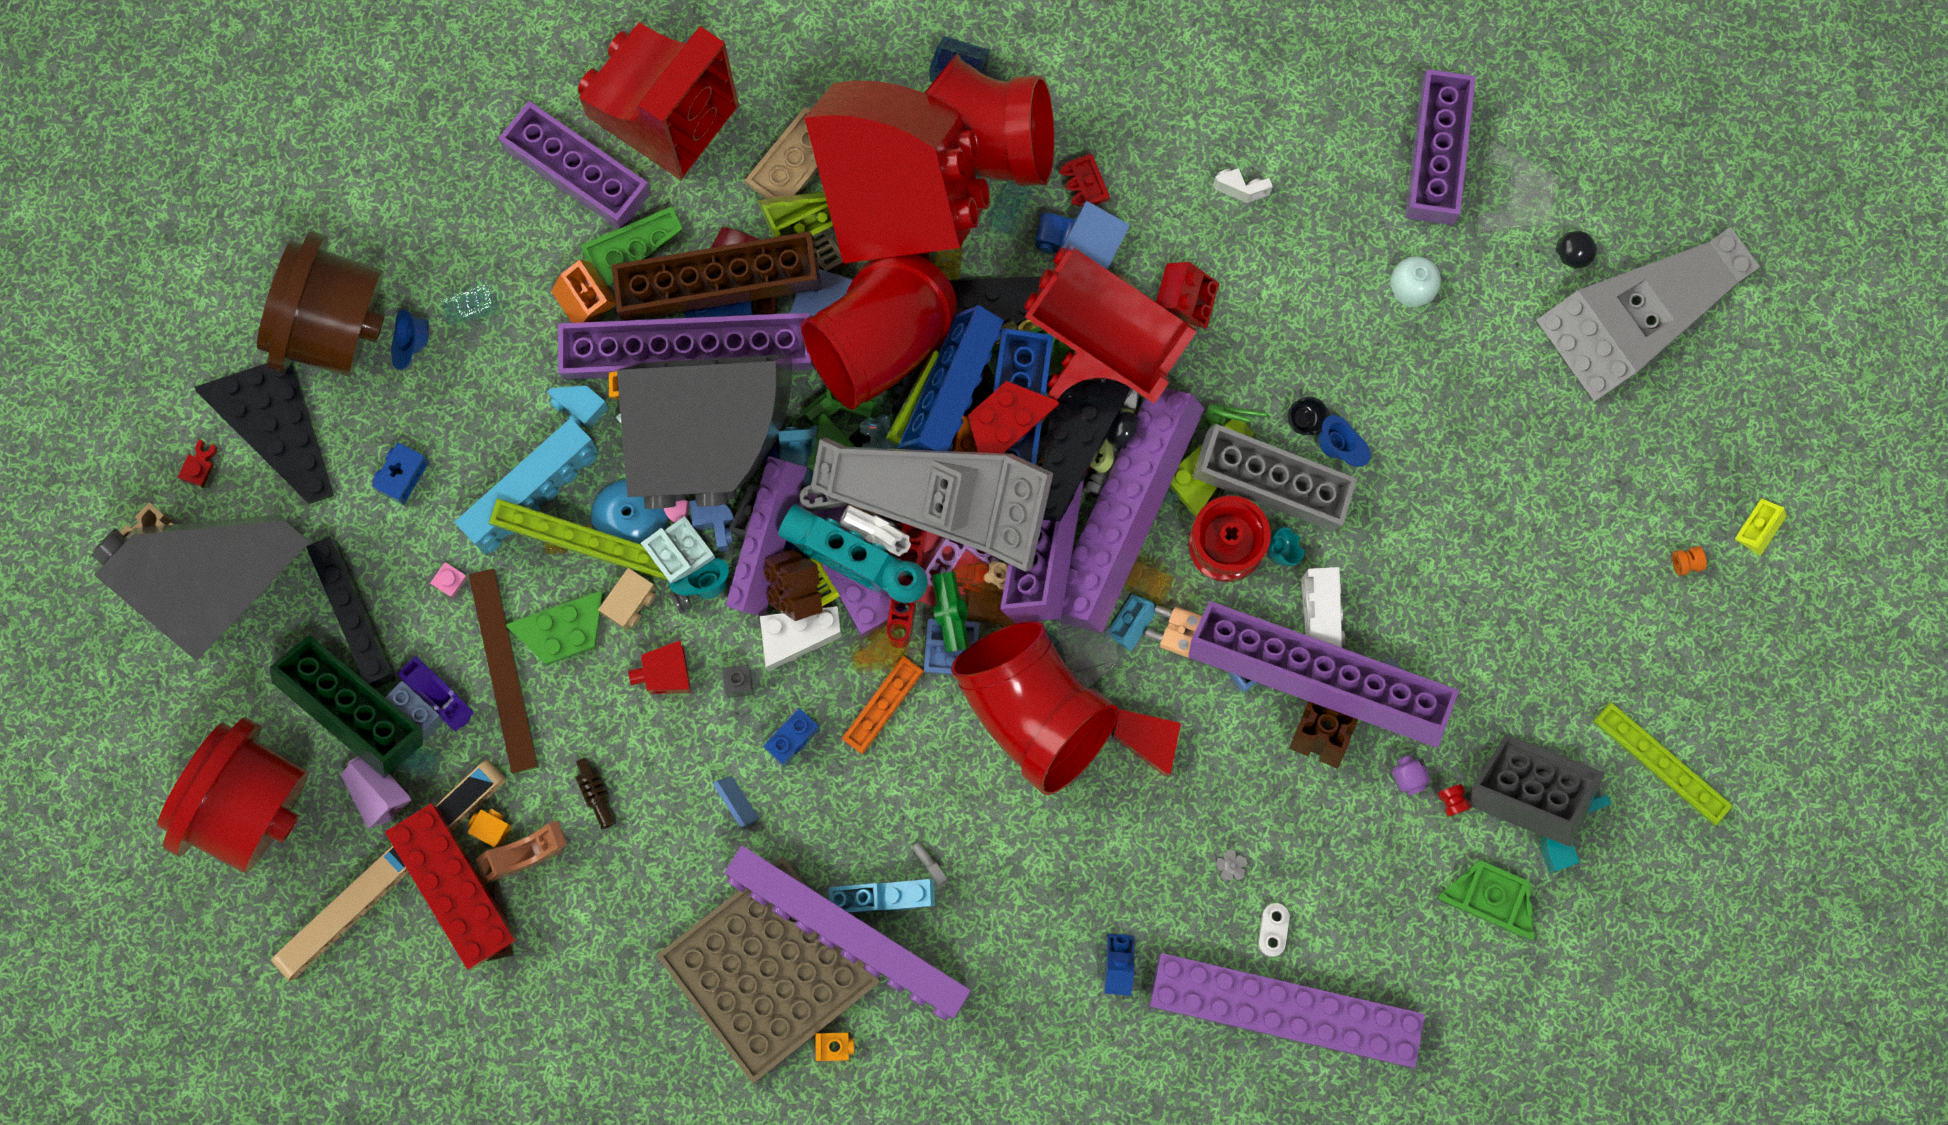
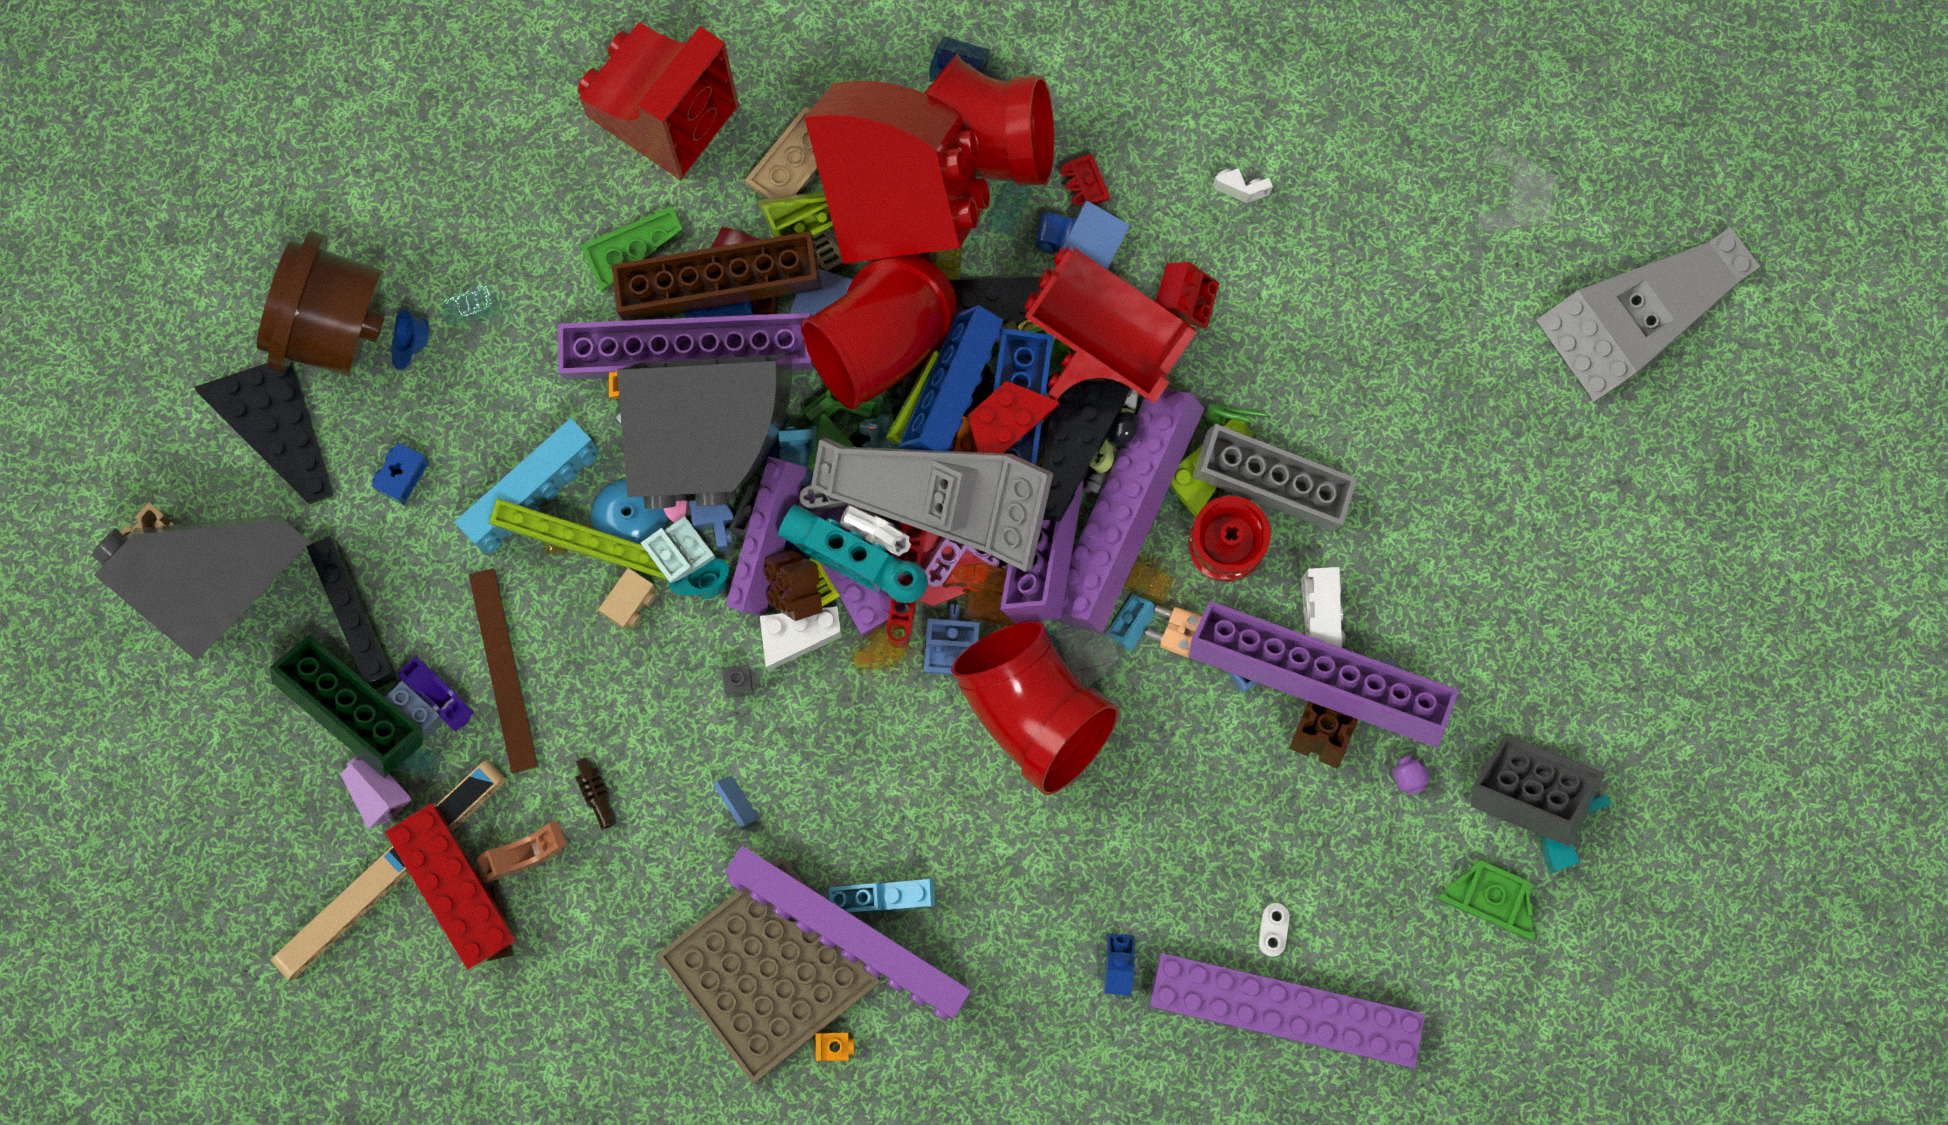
red piece [157,717,309,874] -> none
red plate [178,440,217,488] -> none
bright pink plate [430,562,468,598] -> none
light orange brick [467,808,512,848] -> none
medium lavender brick [498,101,651,229] -> none
bright green wing [506,591,603,665] -> none
medium azure slope [547,386,608,430] -> none
orange slope [551,260,616,323] -> none
red torso [628,641,692,694] -> none
dark grey bush [671,592,692,614] -> none
blue brick [763,708,820,768] -> none
orange tile [842,656,924,755] -> none
light grey bar [913,842,949,888] -> none
green piece [932,571,970,653] -> none
tan plate [984,561,1008,590] -> none
red slope [1113,709,1181,777] -> none
light grey plant [1215,850,1248,881] -> none
teal hair [1267,527,1305,566] -> none
black hair [1287,396,1329,436] -> none
blue piece [1318,415,1371,467] -> none
light aqua cylinder [1389,256,1441,307] -> none
medium lavender brick [1405,69,1476,225] -> none
red wheel [1437,784,1472,817] -> none
black hair [1556,230,1597,269] -> none
lime tile [1593,702,1733,826] -> none
orange wheel [1672,546,1707,576] -> none
neon yellow slope [1735,498,1787,556] -> none

